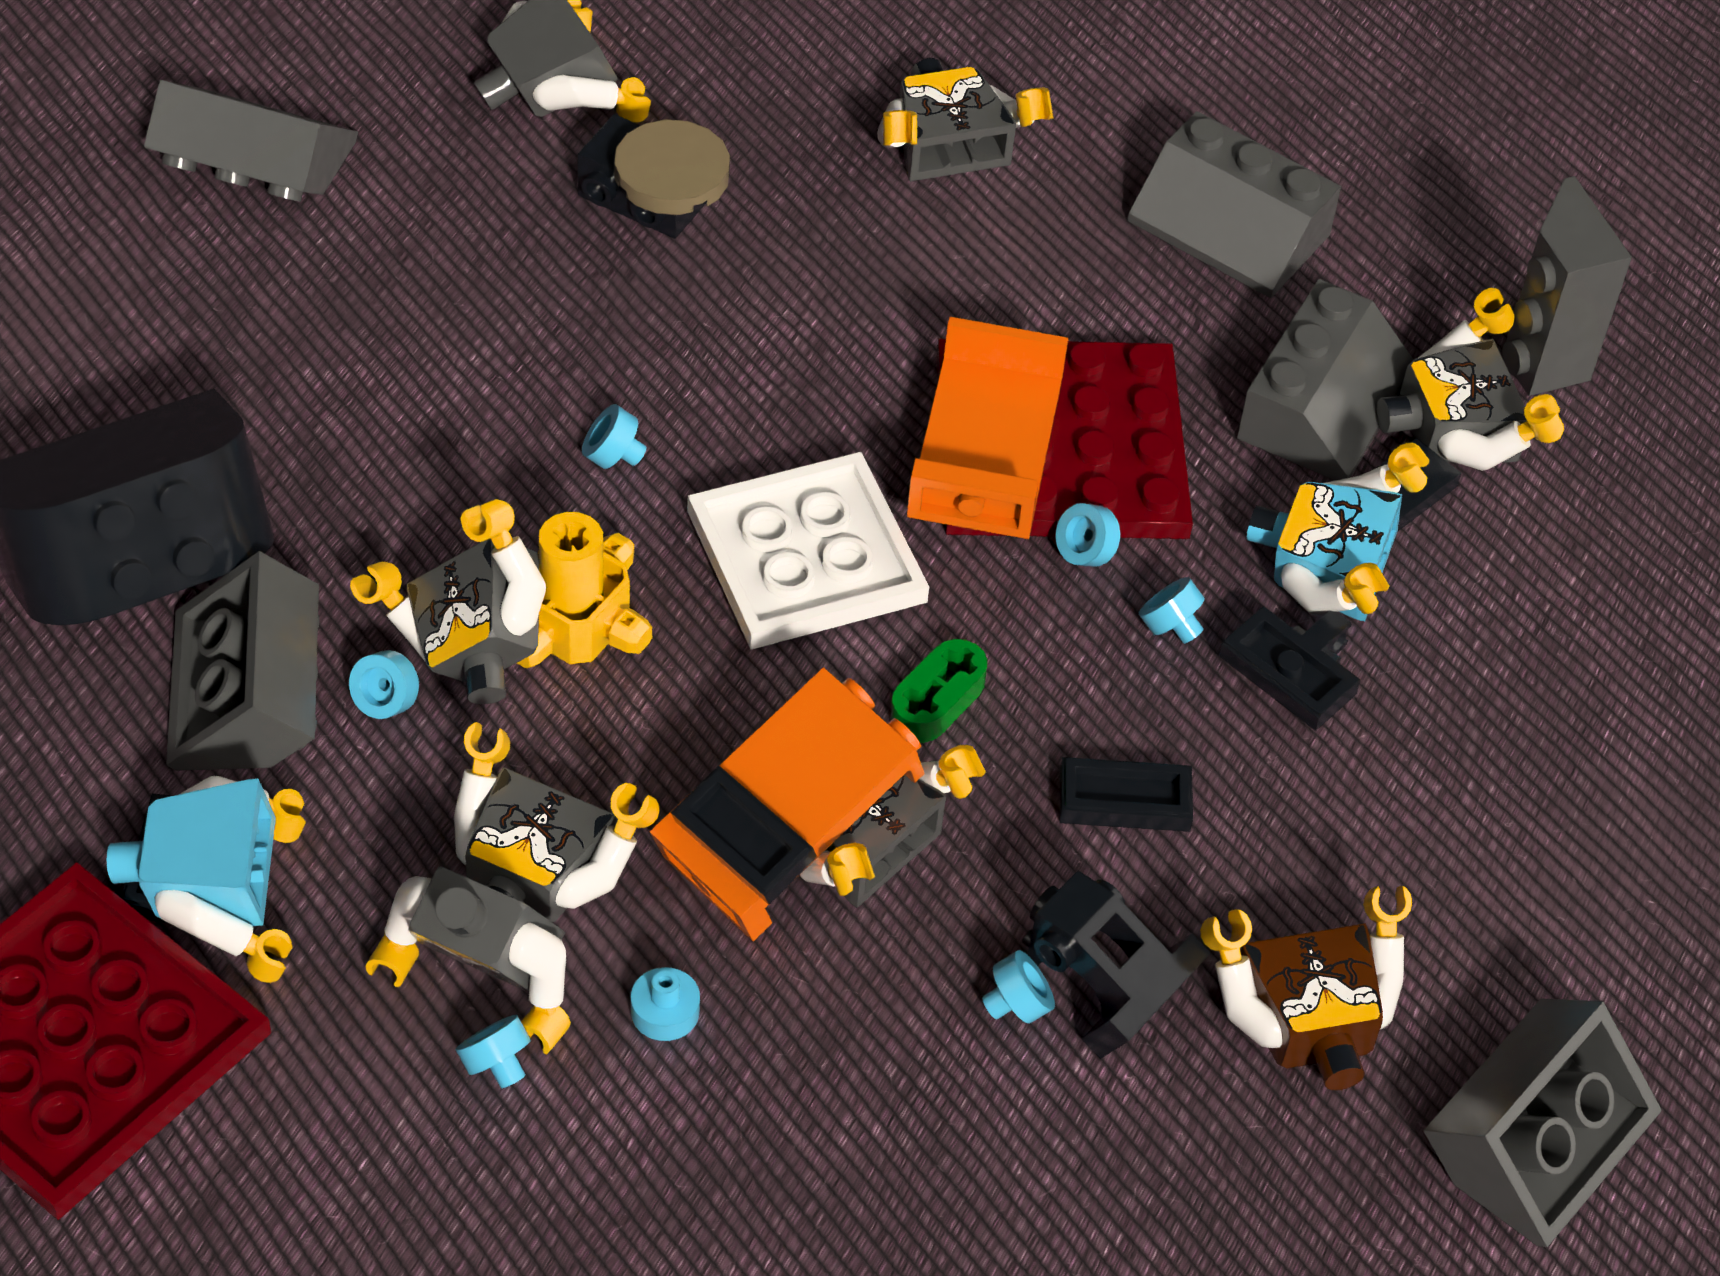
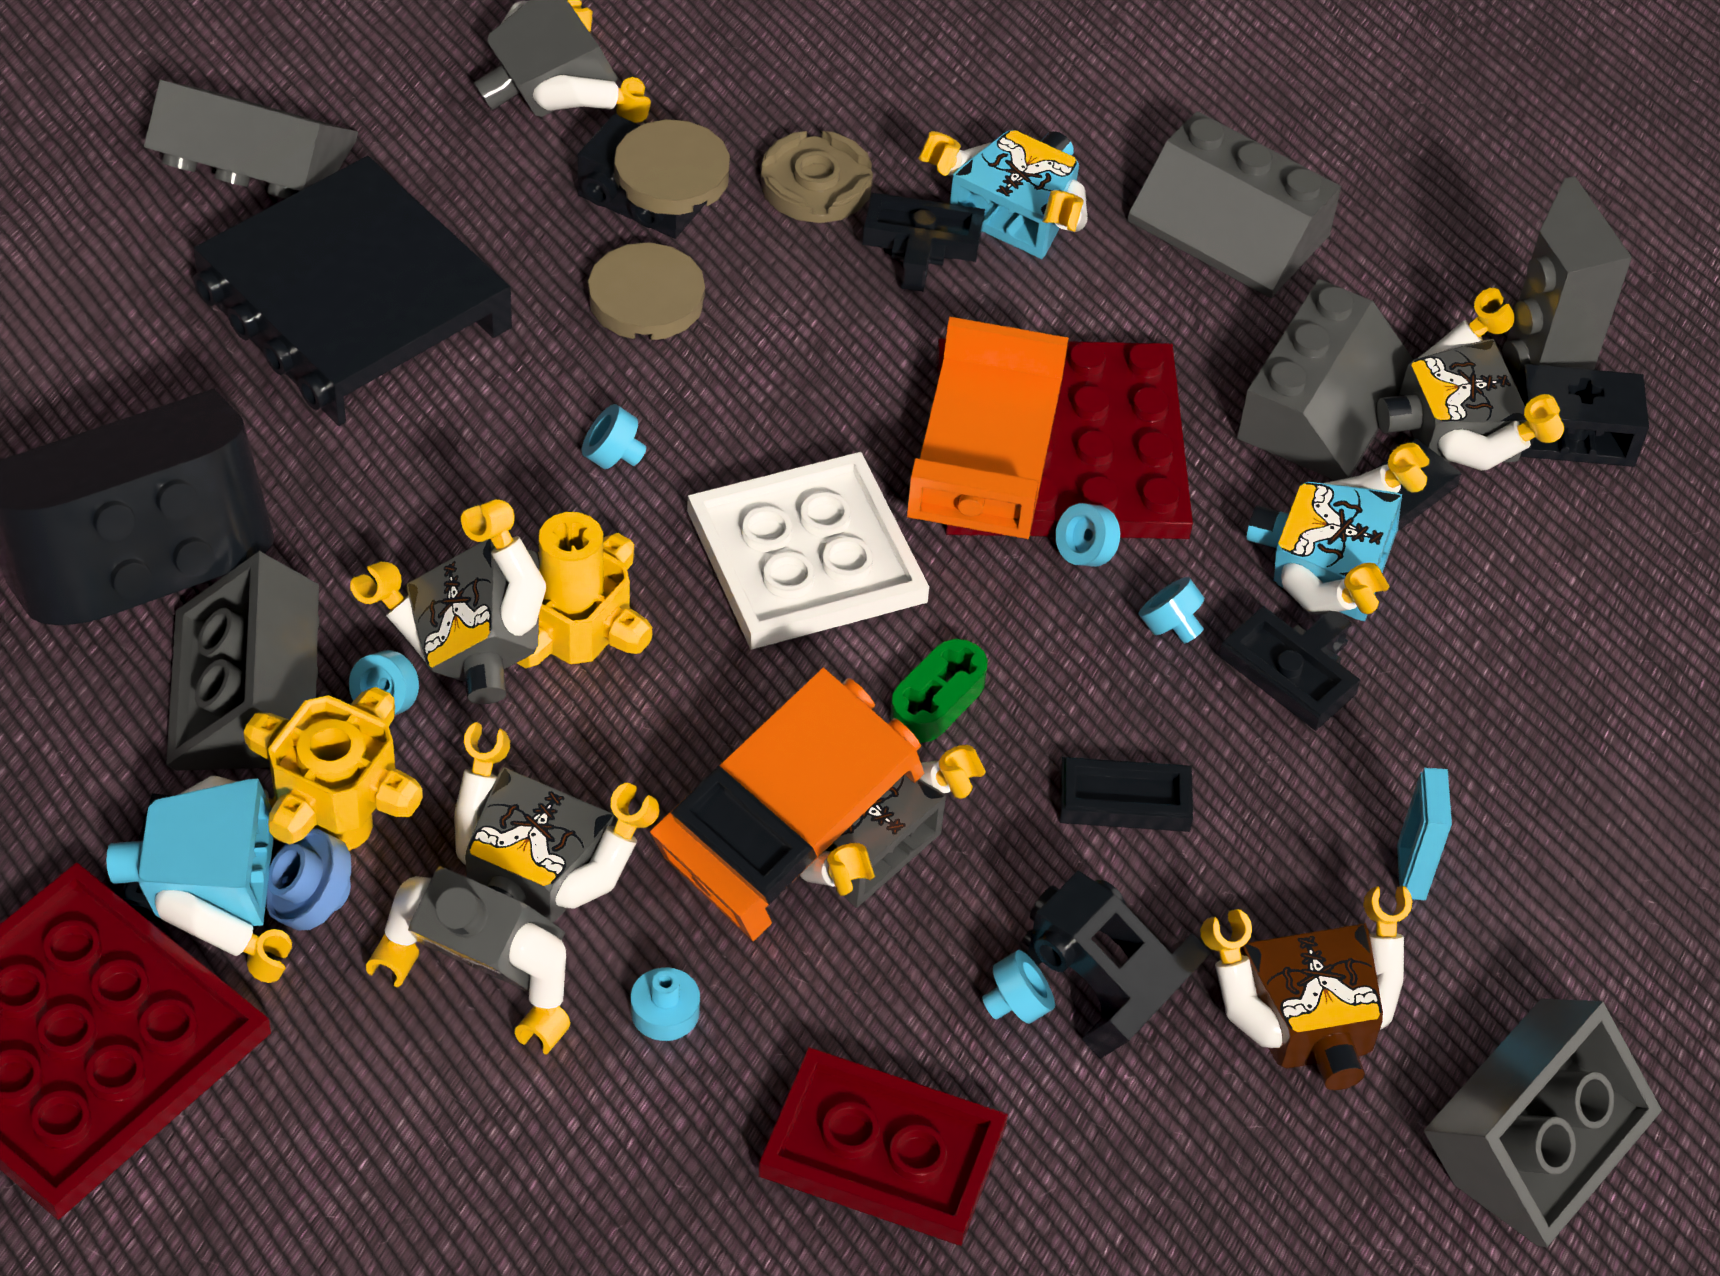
medium azure tile [455,1015,531,1089] -> none
torso [877,58,1053,182] -> none
none -> black panel [193,156,512,426]
none -> yellow piece [244,687,423,851]
none -> medium blue plate [266,829,351,931]
none -> dark tan tile [588,242,705,340]
none -> dark red plate [758,1047,1008,1246]
none -> dark tan tile [760,131,873,223]
none -> black hinge [862,192,985,292]
none -> torso [918,130,1087,259]
none -> medium azure tile [1397,768,1452,900]
none -> black brick [1517,364,1649,467]

